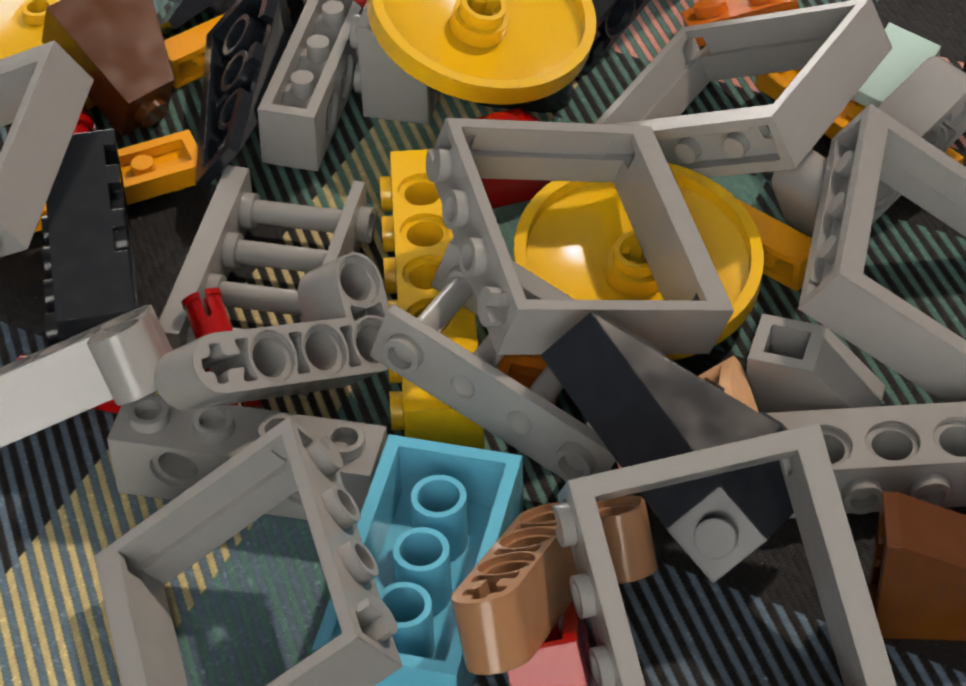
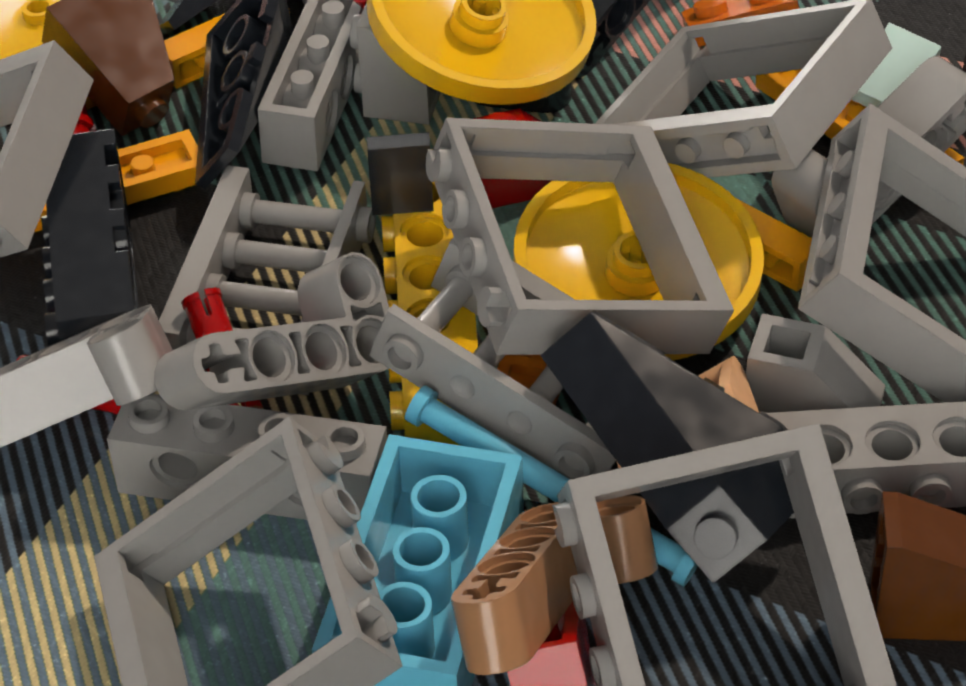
none -> black slope [366,132,434,215]
none -> medium azure bar [405,385,698,587]

